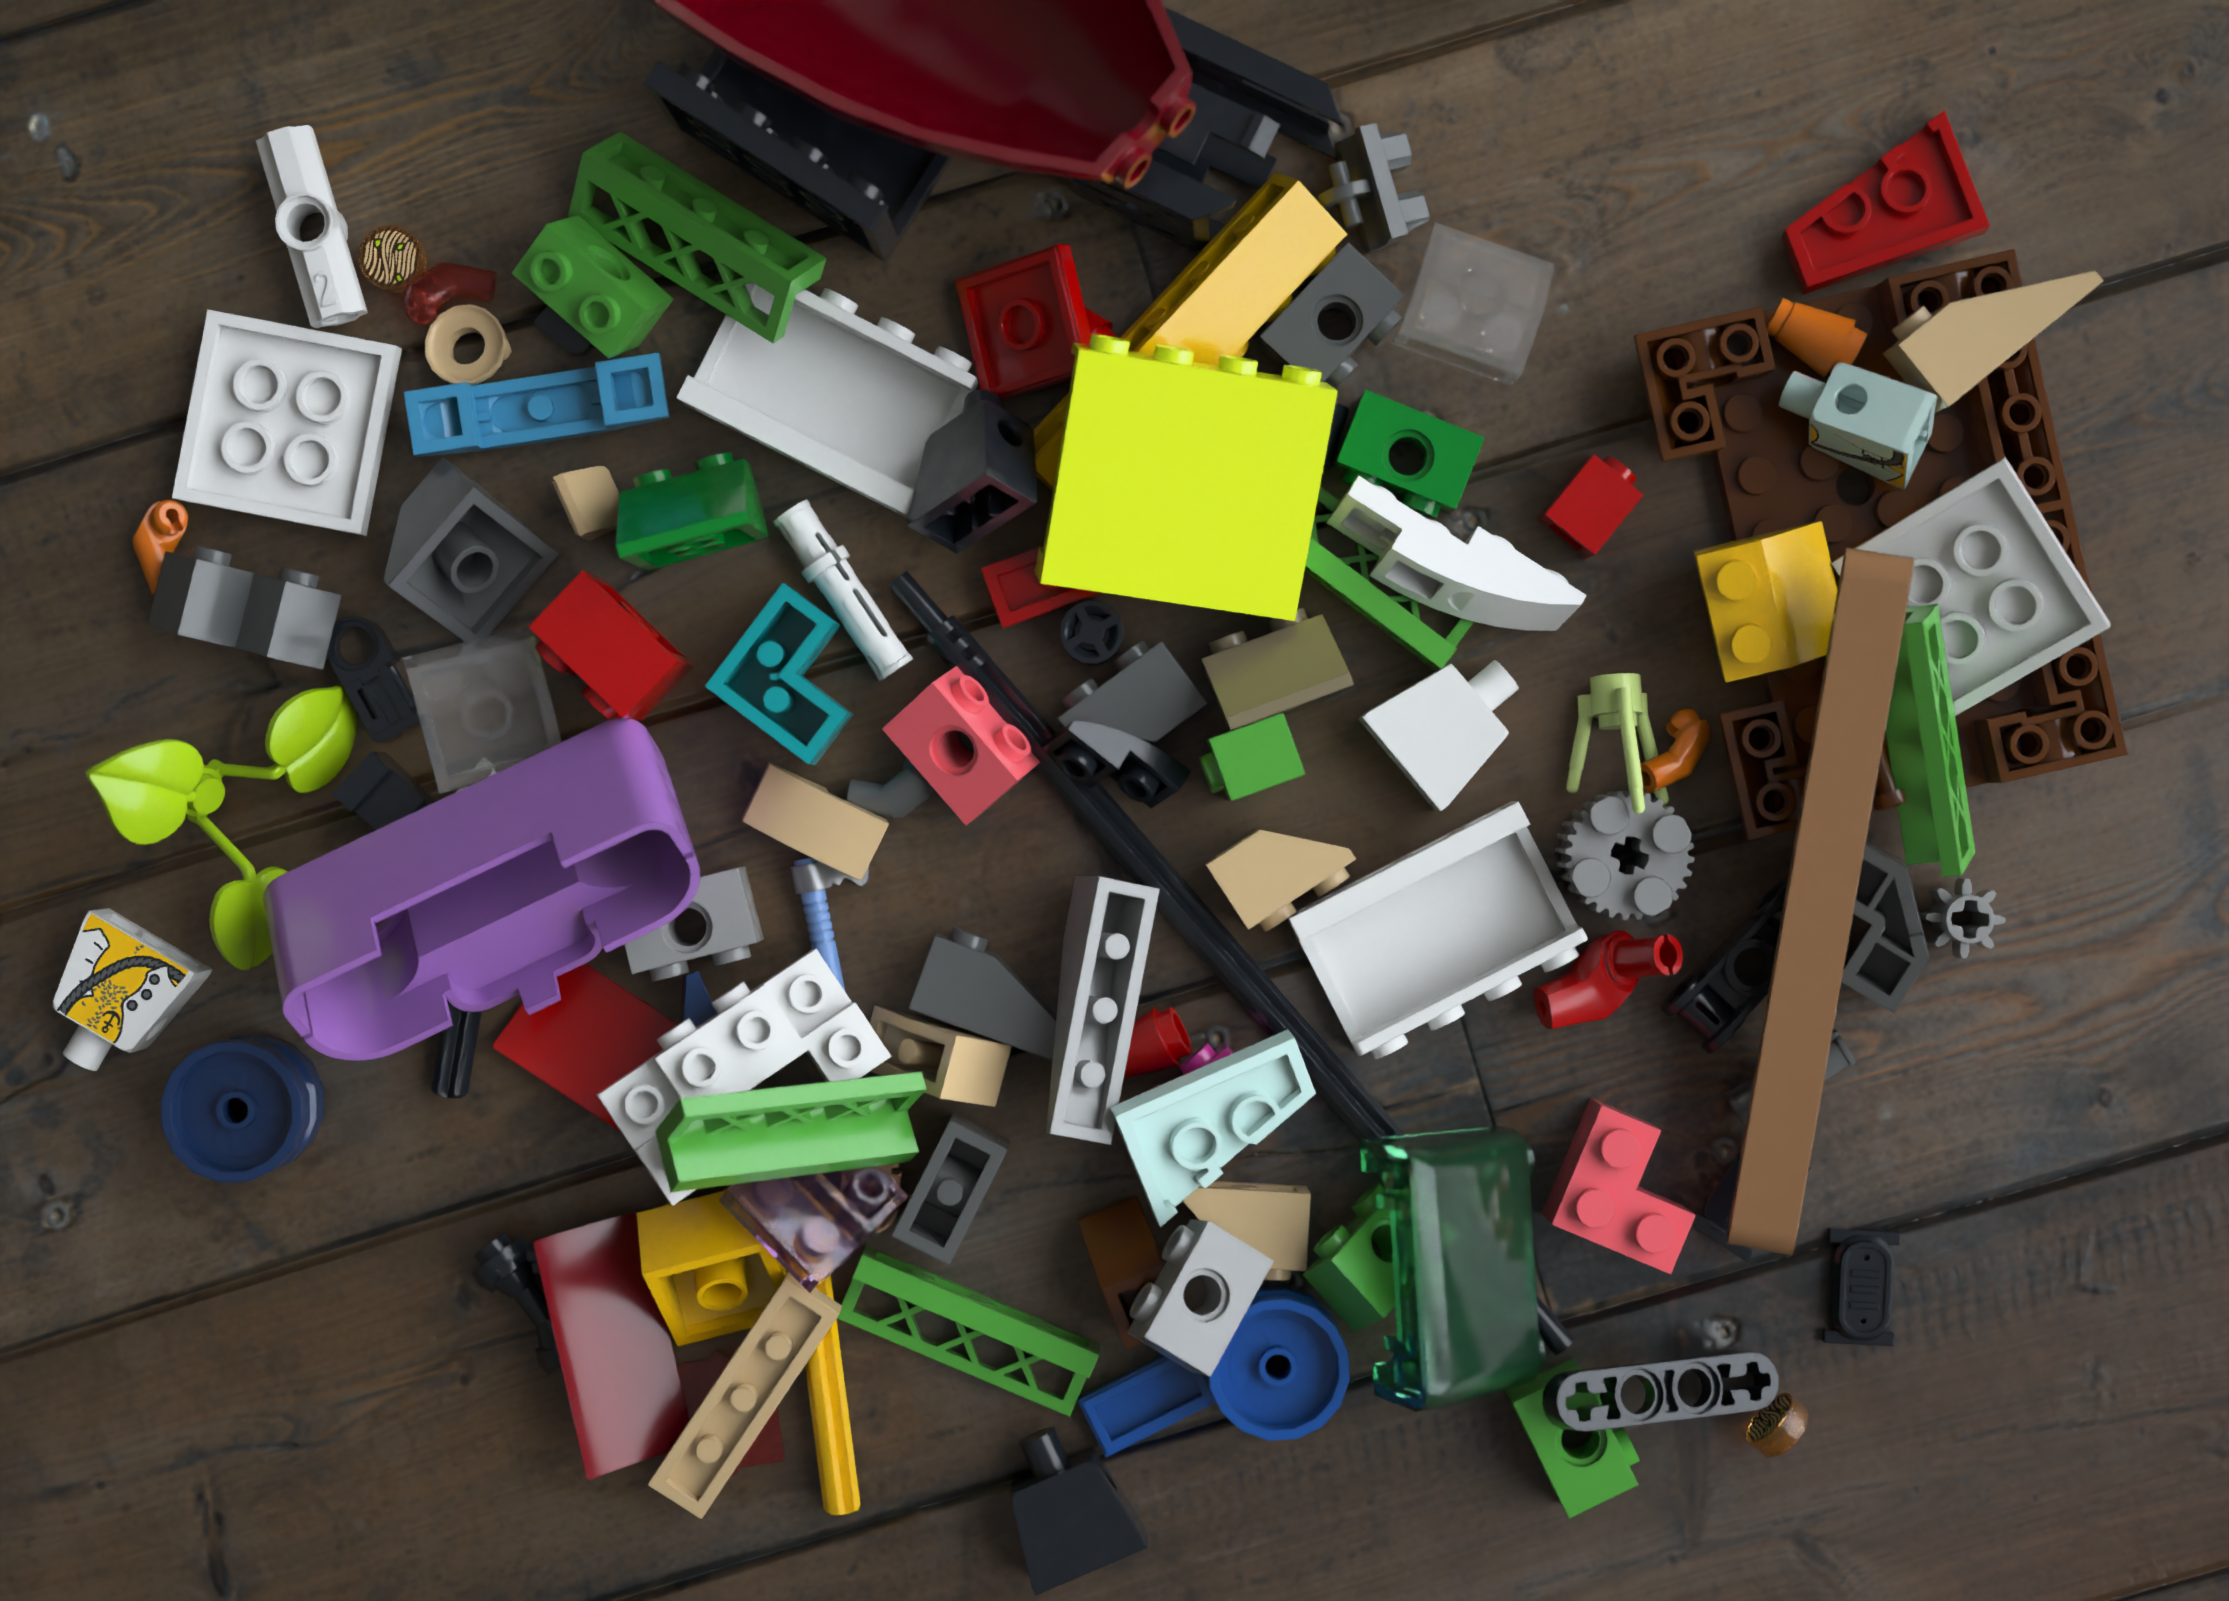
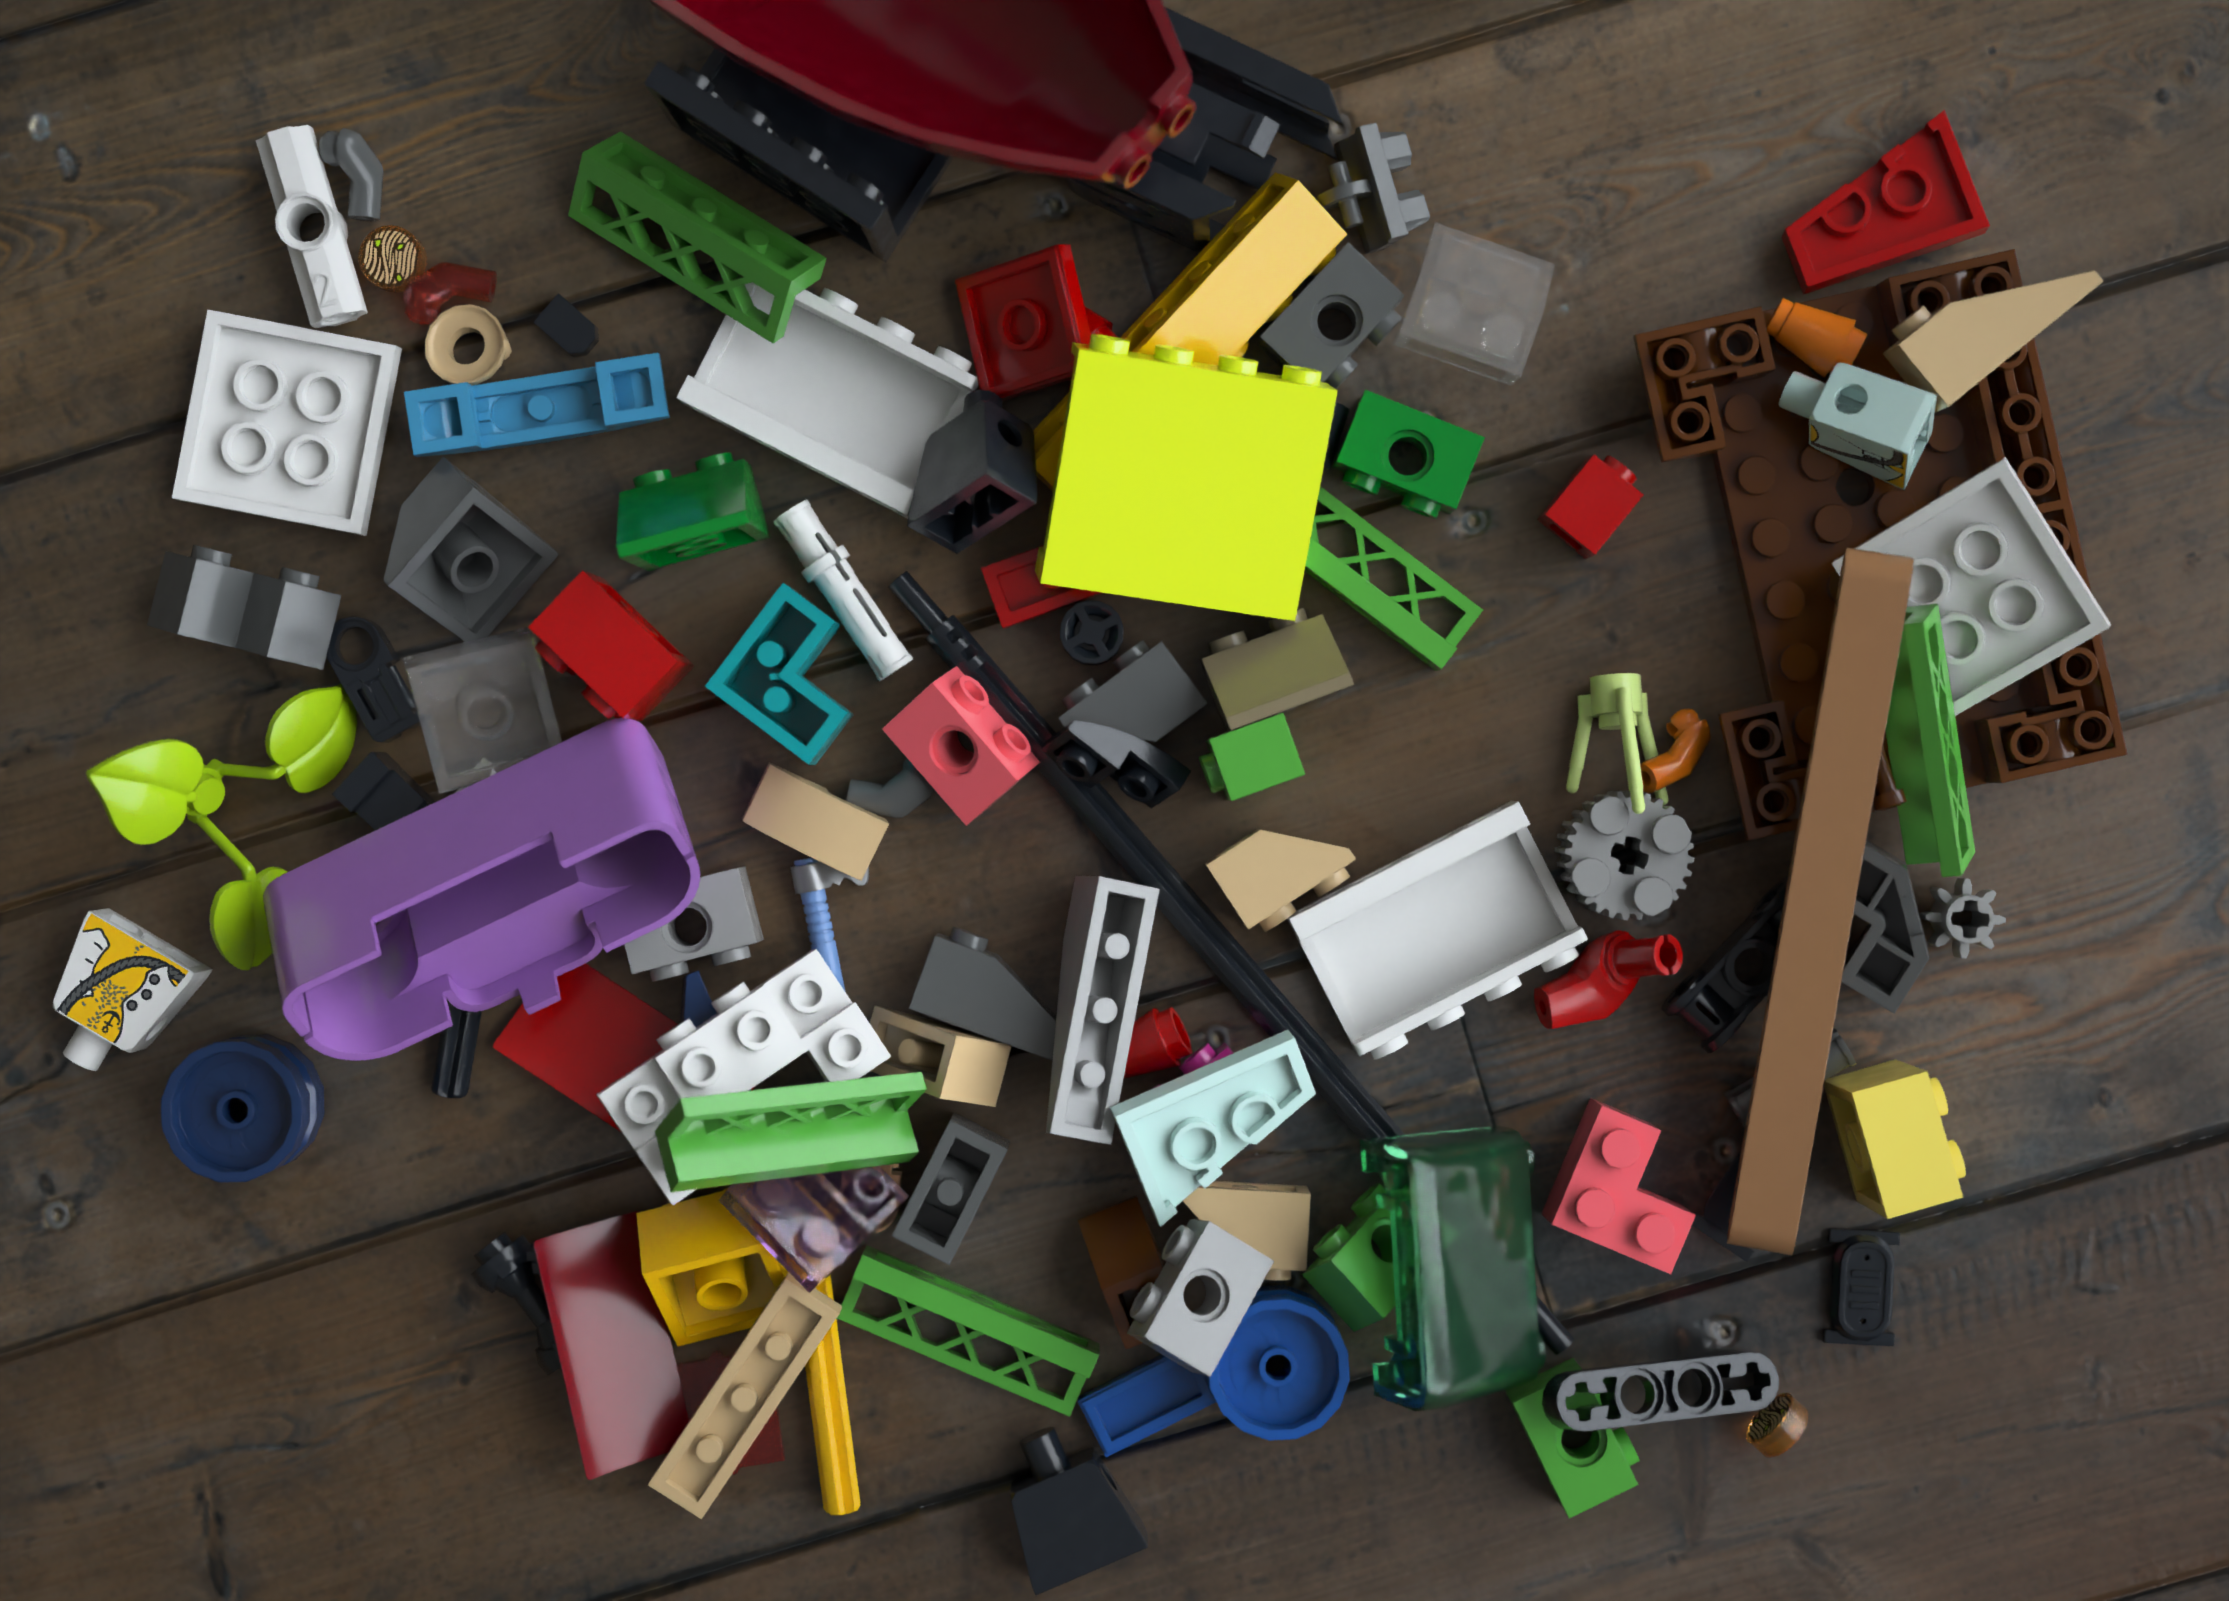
orange arm [132,499,188,596] -> none
bright green brick [512,215,674,358] -> none
tan slope [552,466,619,541] -> none
white slope [1326,476,1586,631] -> none
white torso [1358,660,1519,811] -> none
yellow slope [1693,520,1837,682] -> none
none -> dark grey arm [319,128,384,222]
none -> light yellow brick [1824,1060,1966,1219]

